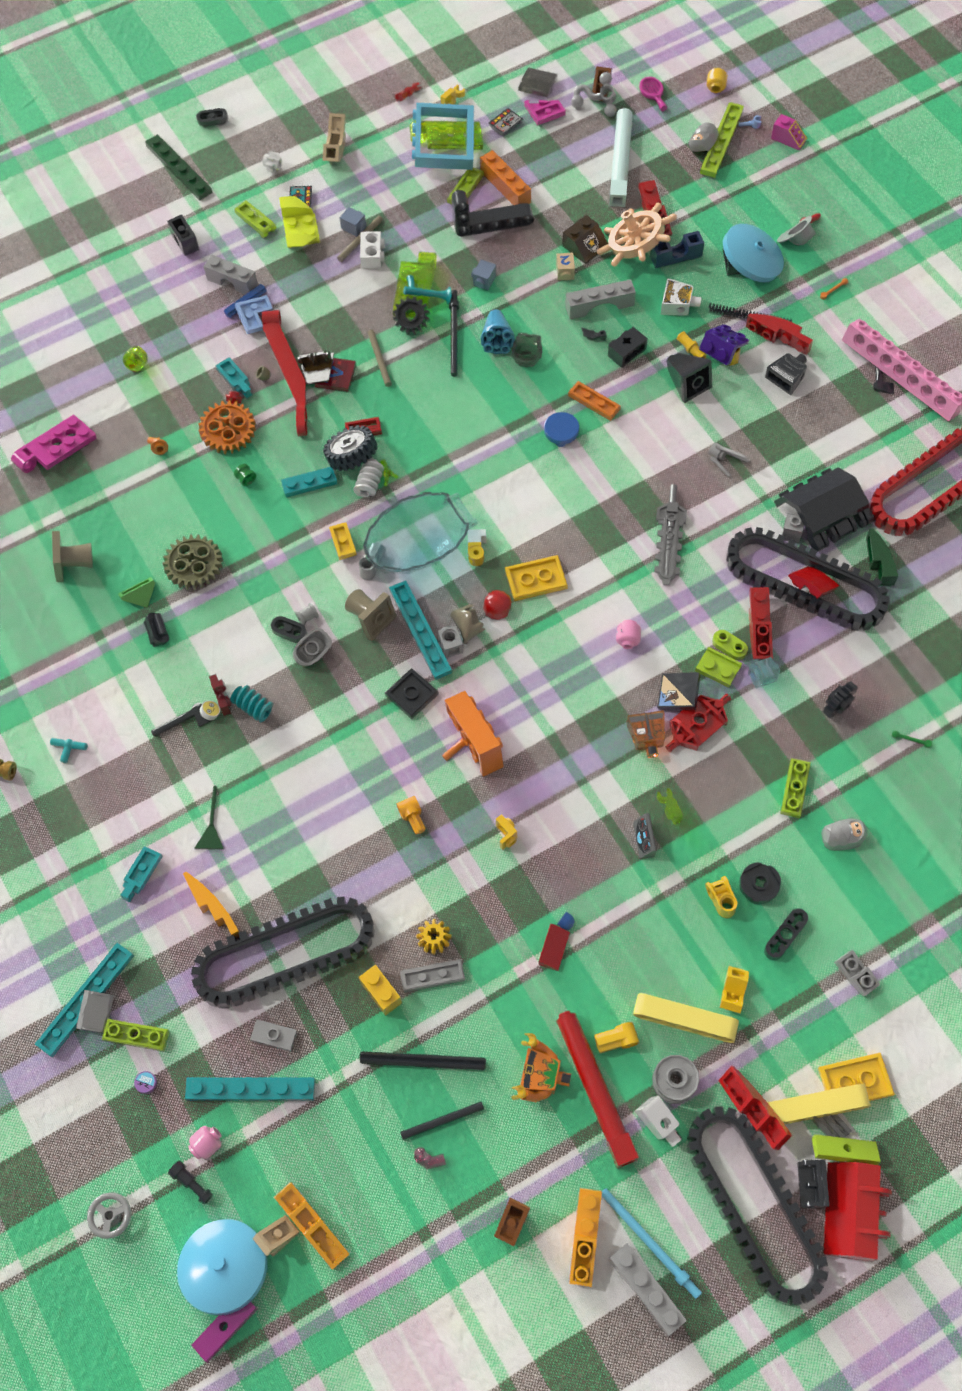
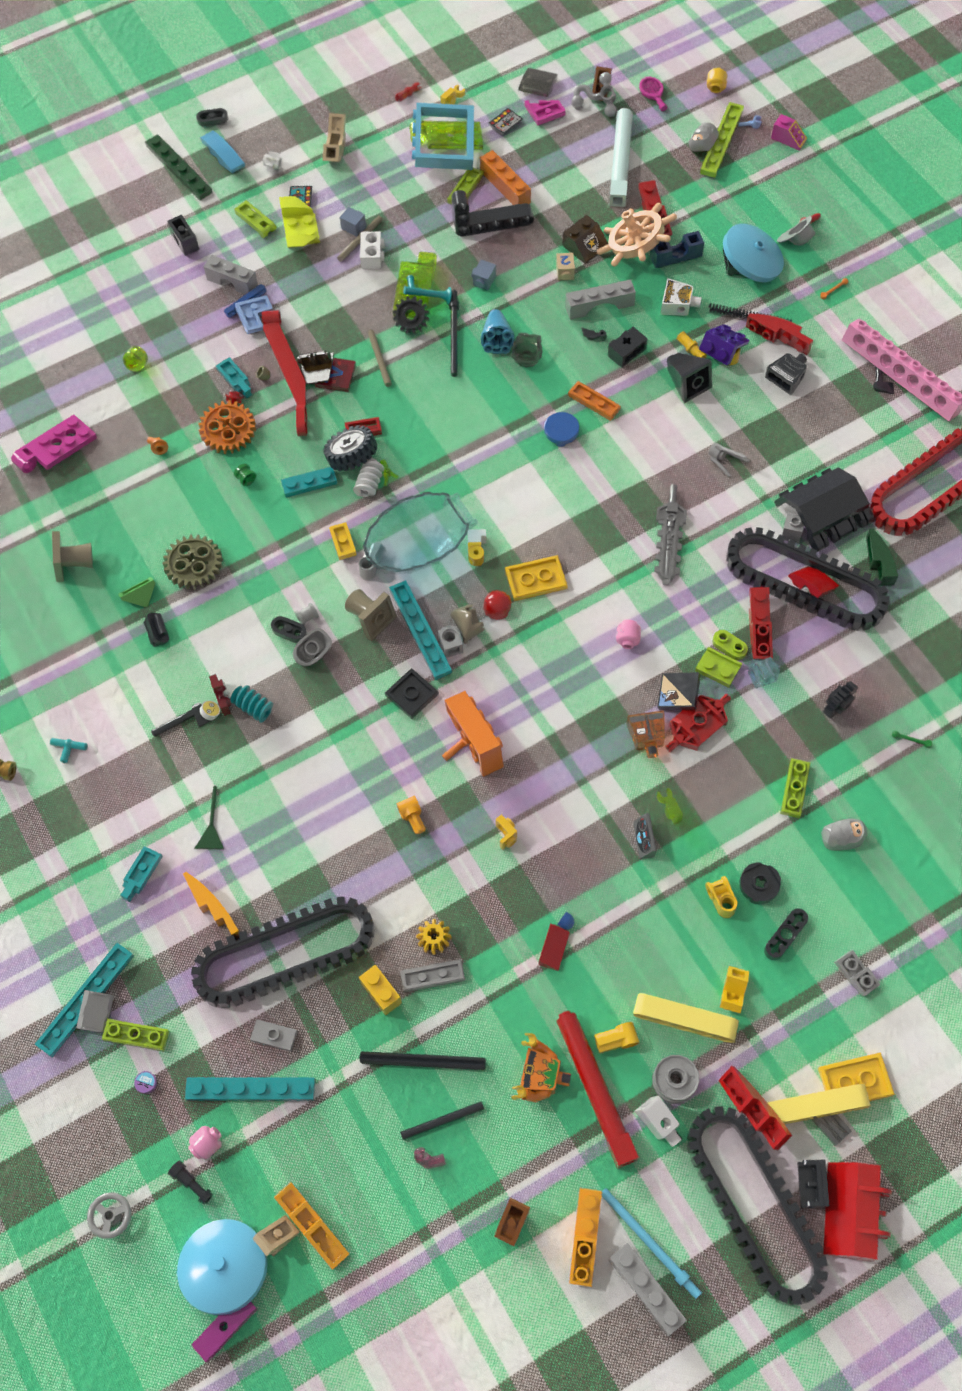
lime tile [812,1134,881,1165] -> none
none -> dark azure slope [200,130,246,173]

